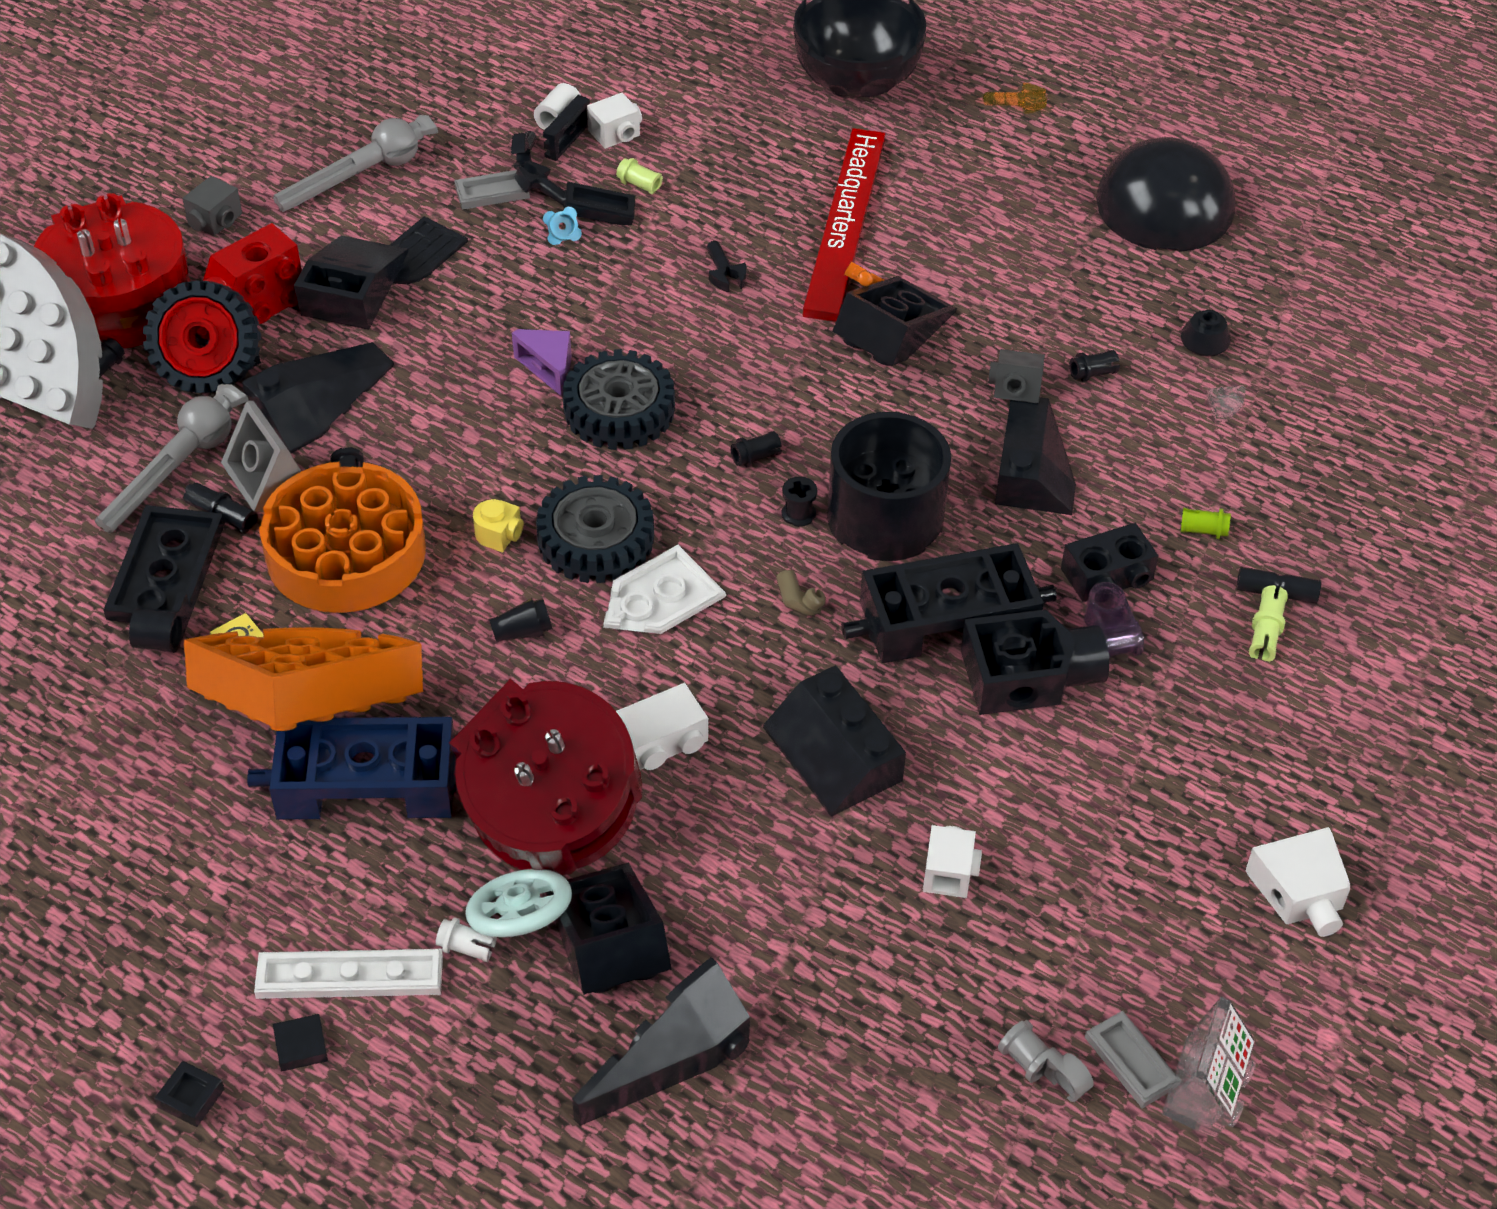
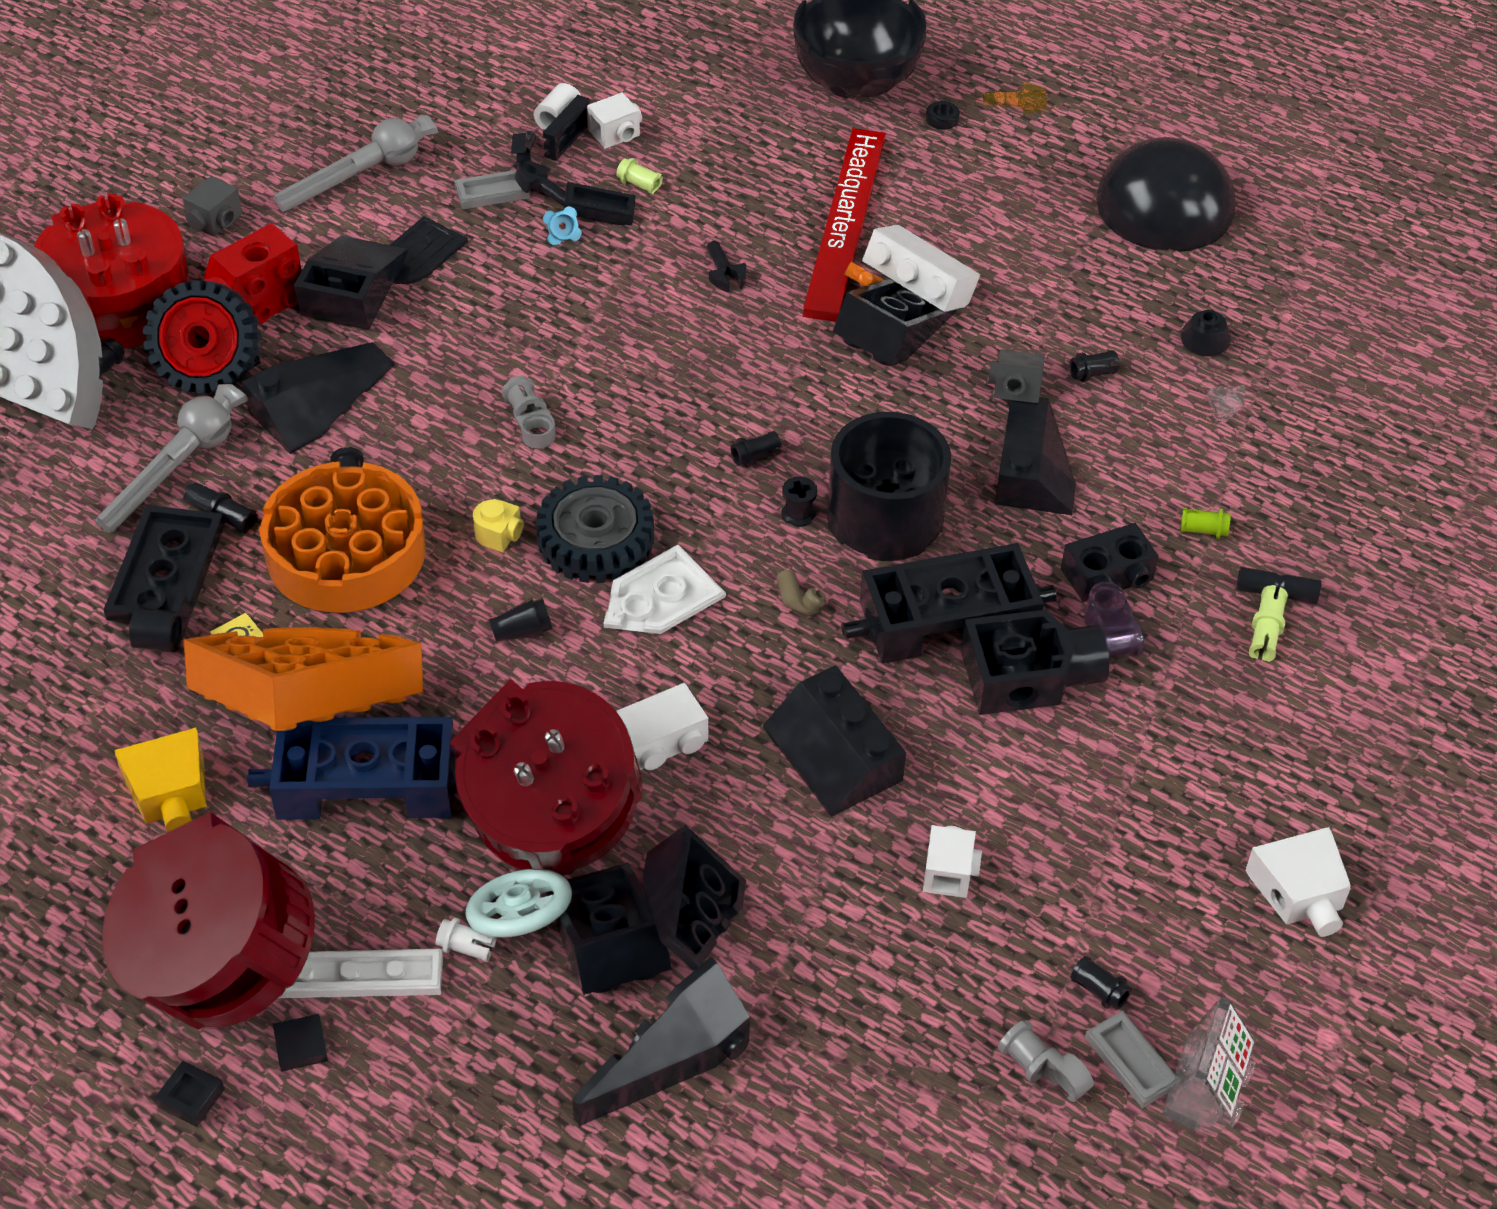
light grey slope [221,401,301,512] -> none
medium lavender slope [512,329,572,396] -> none
wheel [563,349,675,450] -> none
none -> dark red piece [102,812,315,1030]
none -> yellow torso [114,728,207,832]
none -> light grey connector [501,375,556,448]
none -> black wedge [642,825,746,971]
none -> white brick [862,225,981,312]
none -> black tile [926,101,960,130]
none -> black pin [1070,956,1132,1010]

